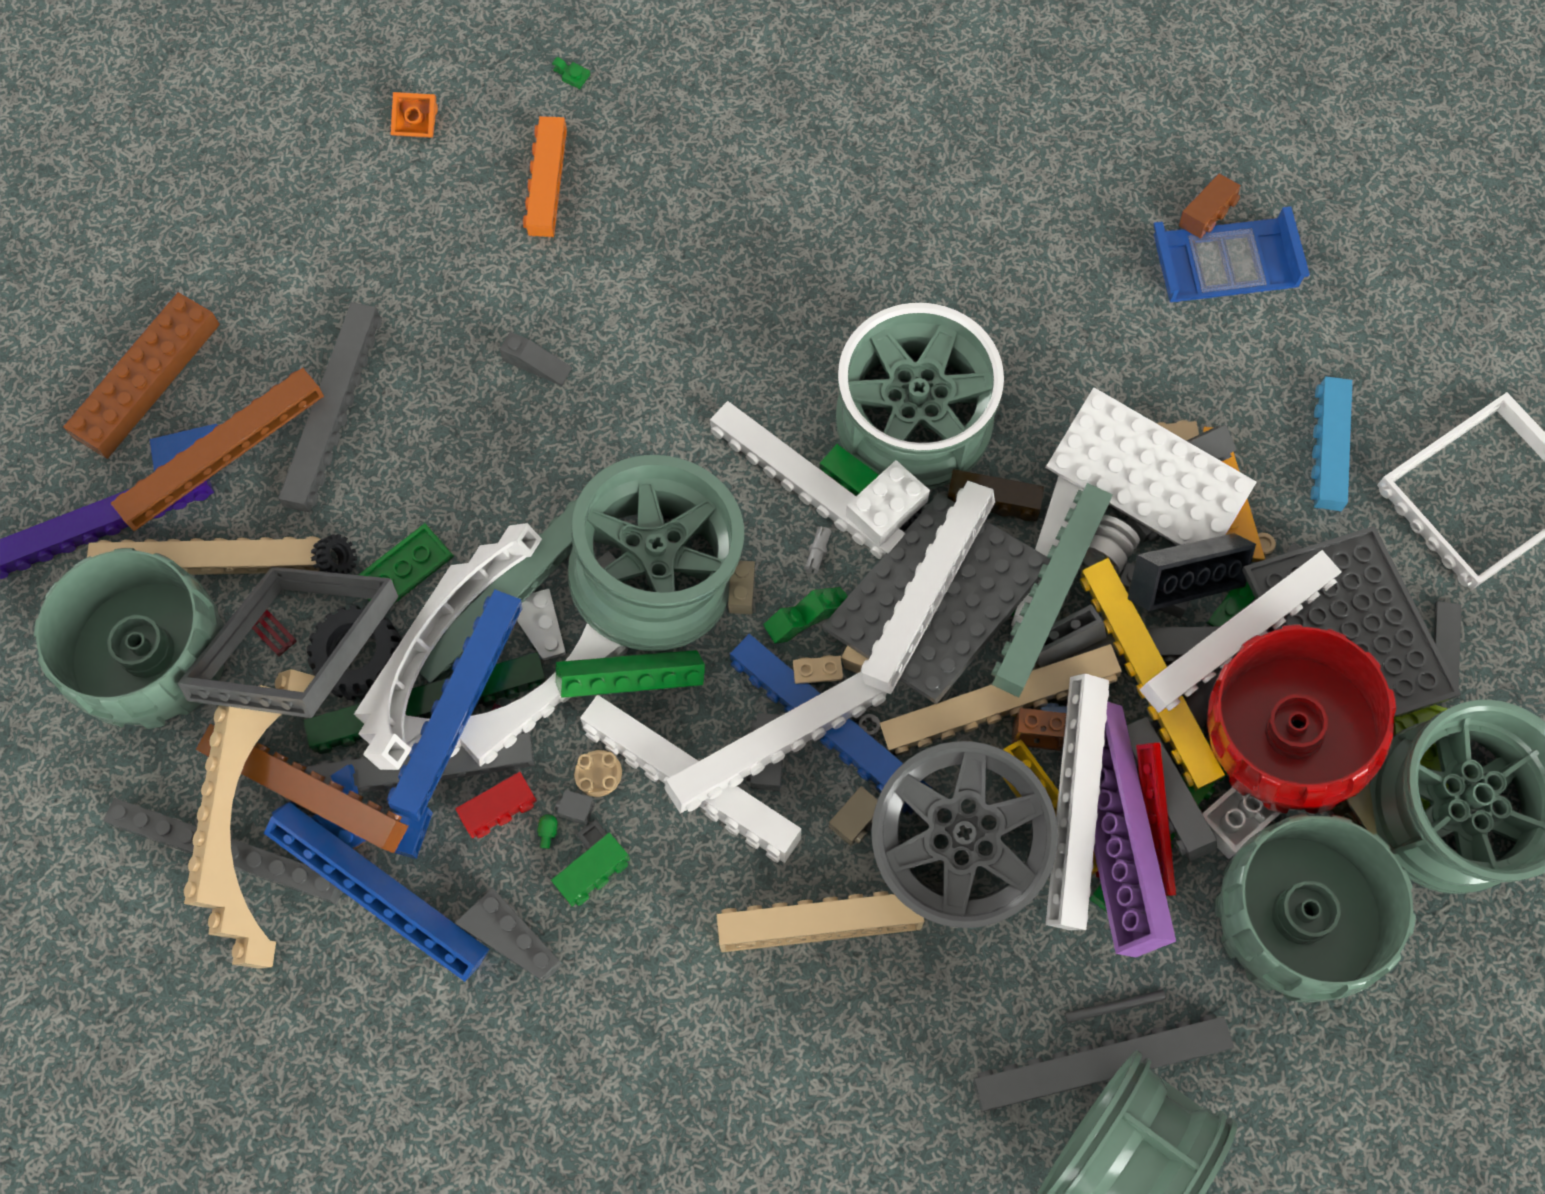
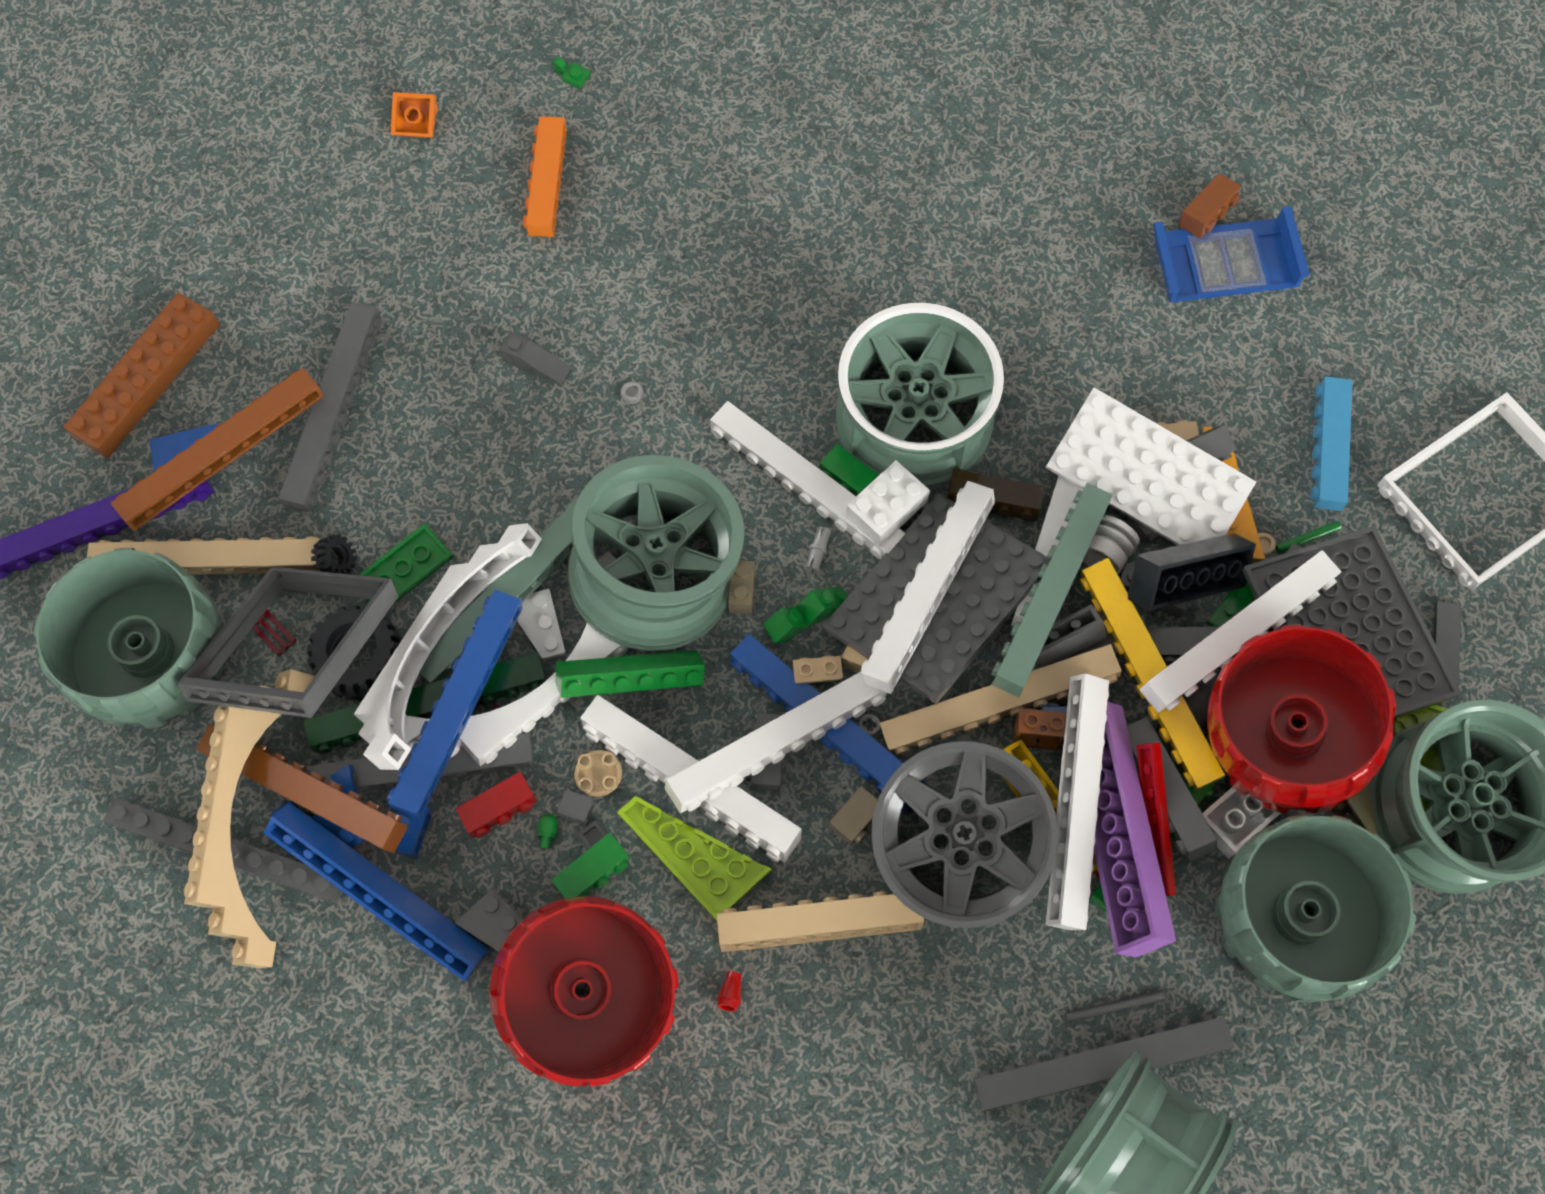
none -> red wheel [489,896,679,1087]
none -> lime wing [617,796,772,922]
none -> light grey tile [621,382,644,404]
none -> red cone [716,971,742,1012]
none -> green bar [1275,521,1342,553]

